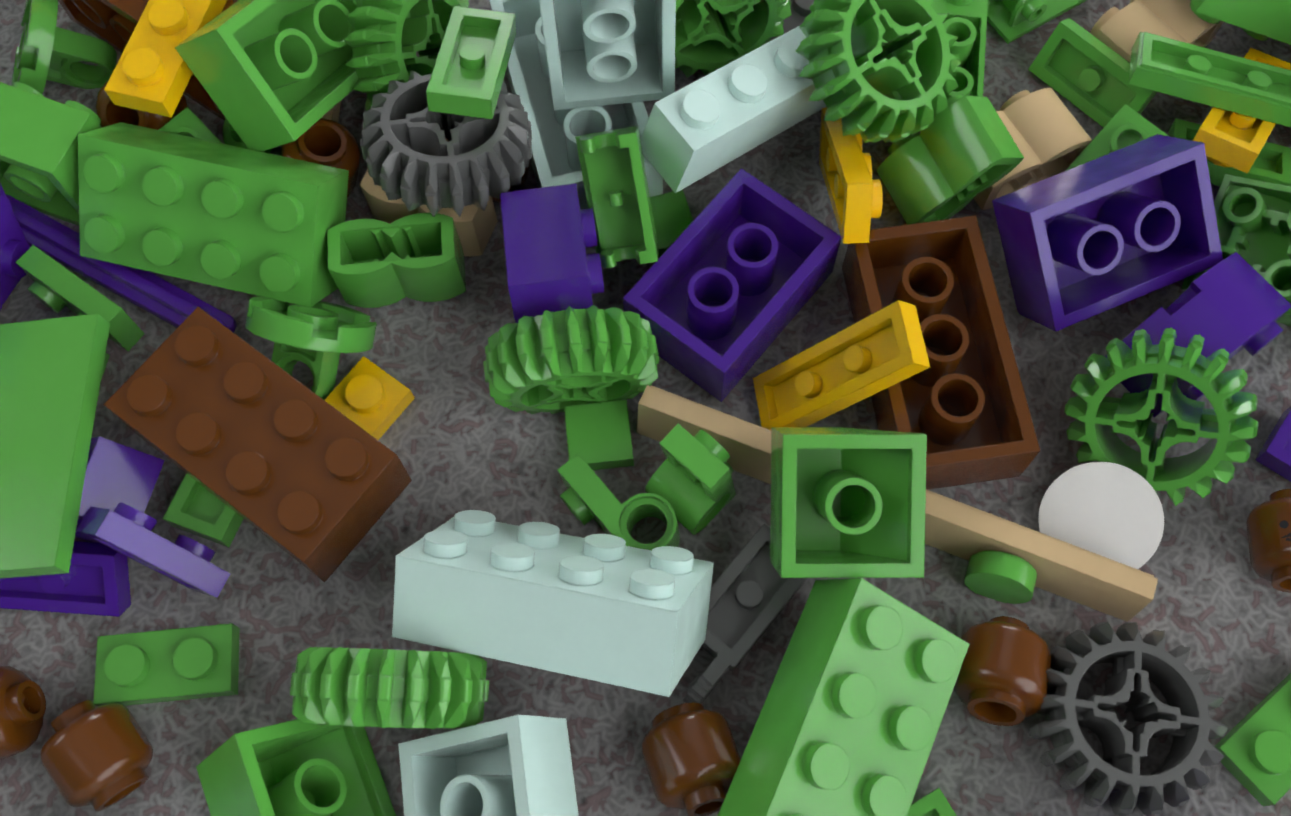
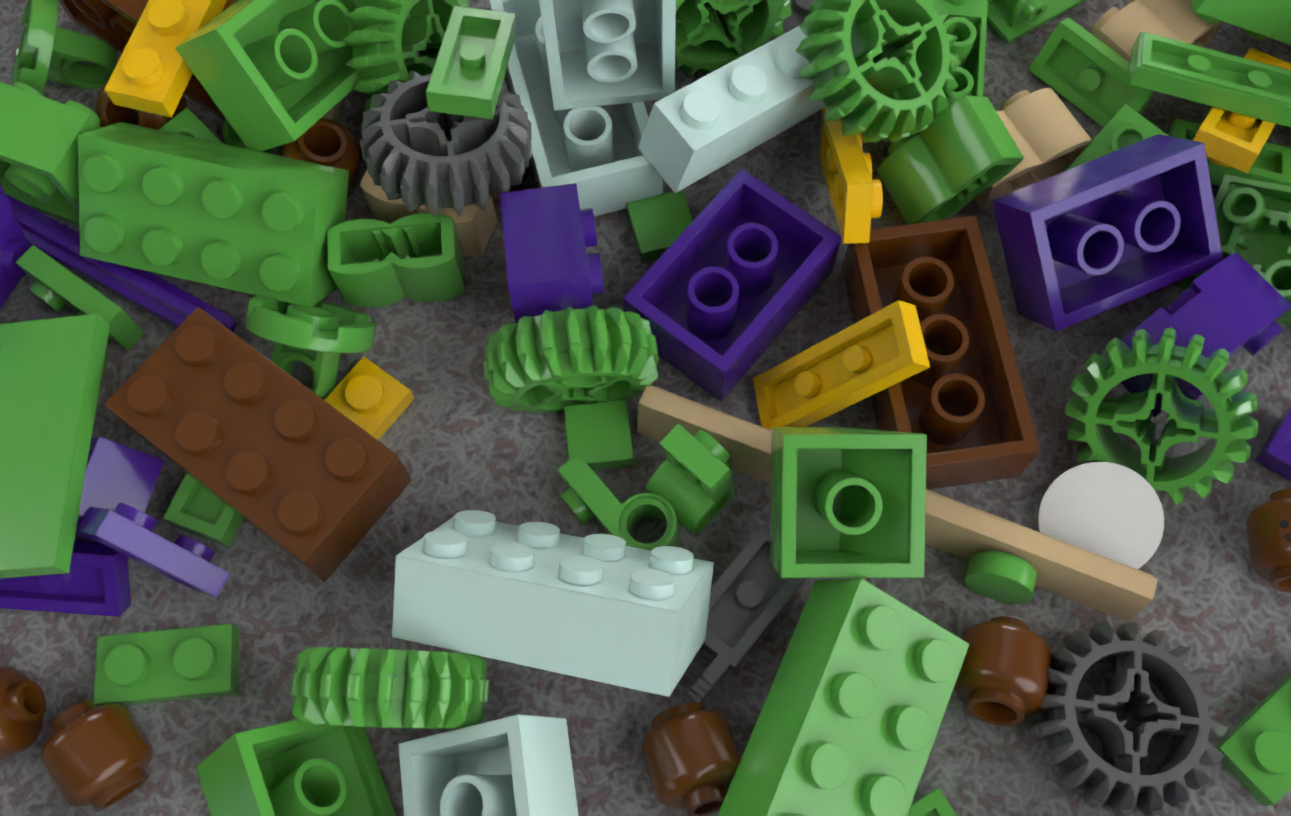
bright green hinge [575,126,658,268] -> none

